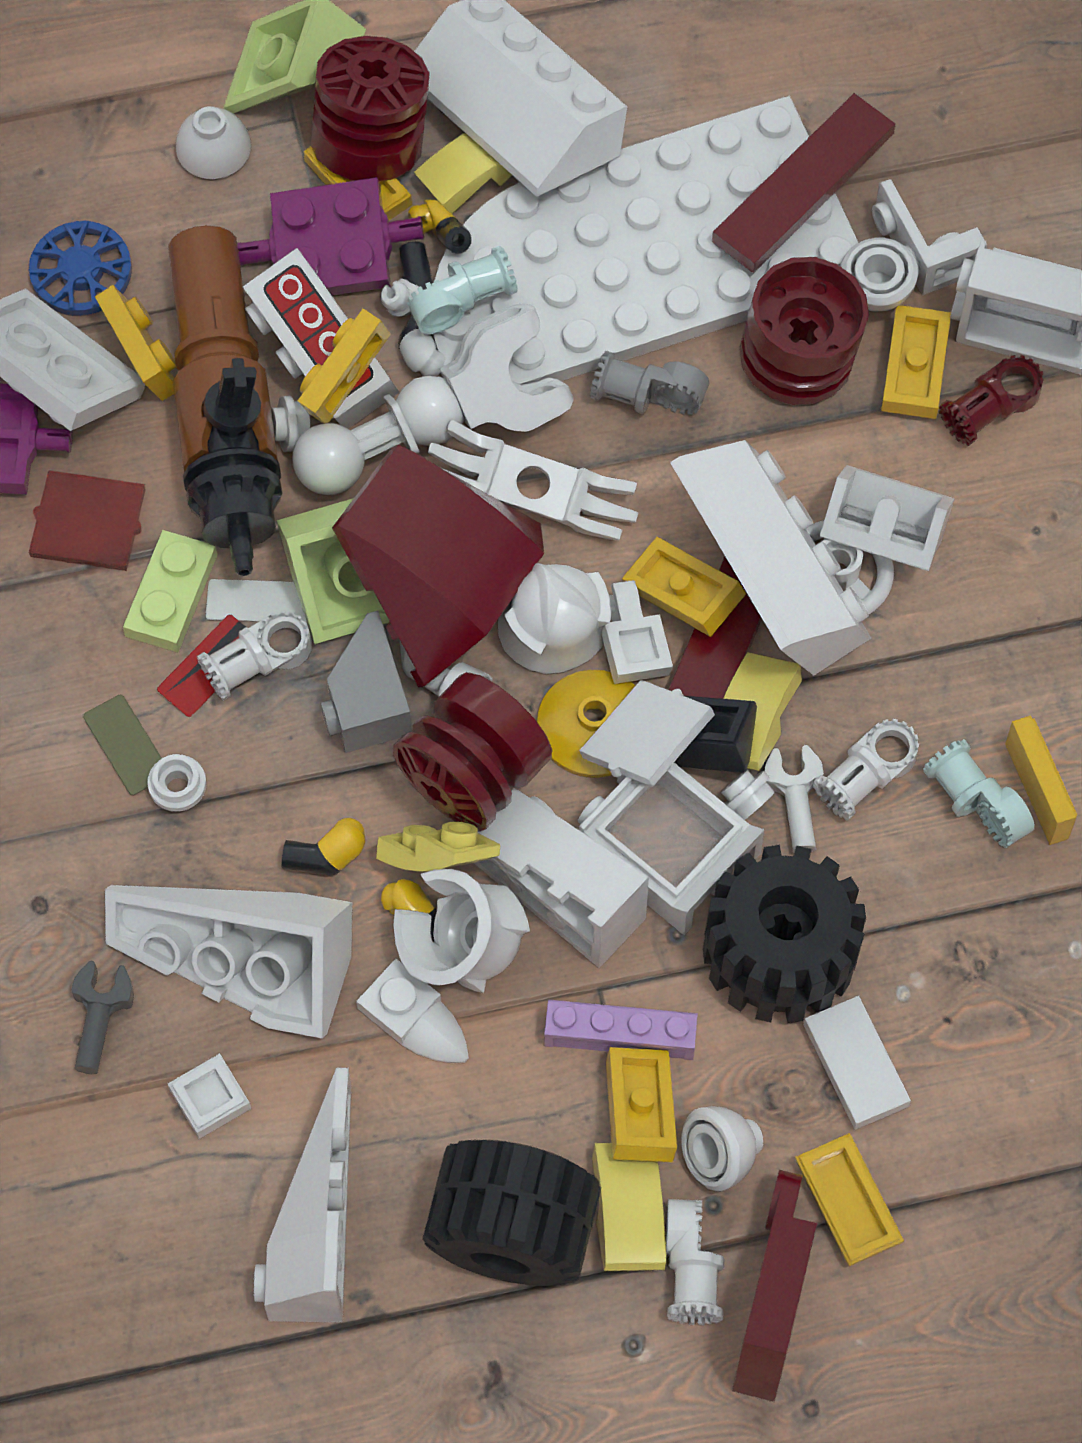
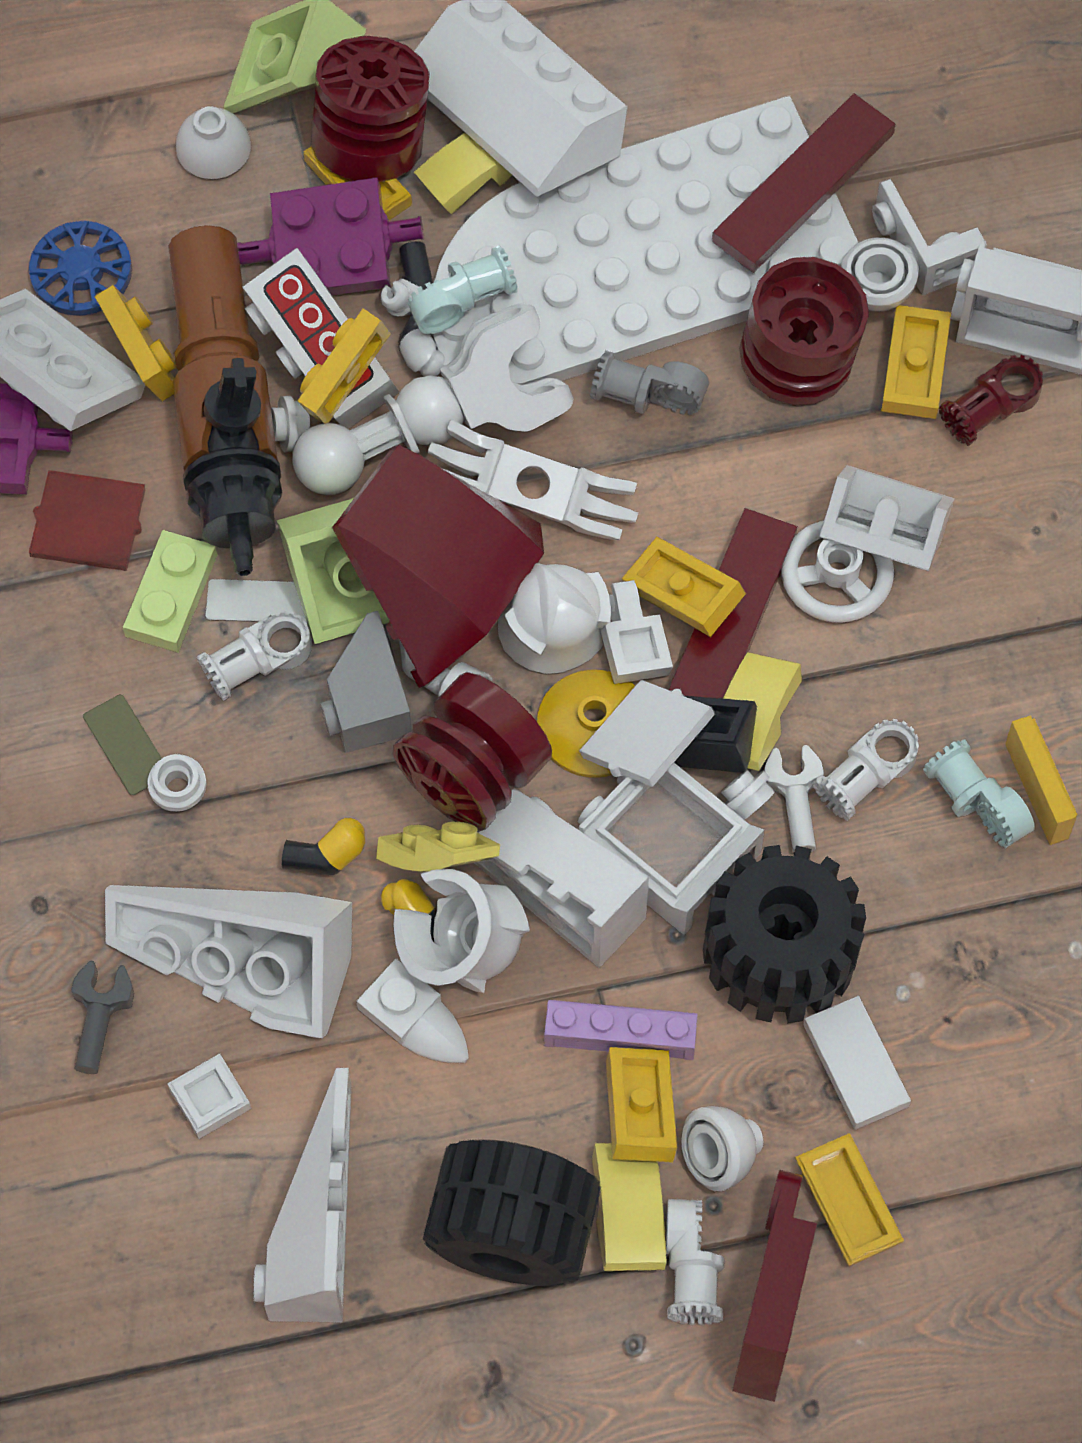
red sticker [157,615,245,717] -> none
arm [408,199,472,254] -> none
white slope [670,440,871,675] -> none

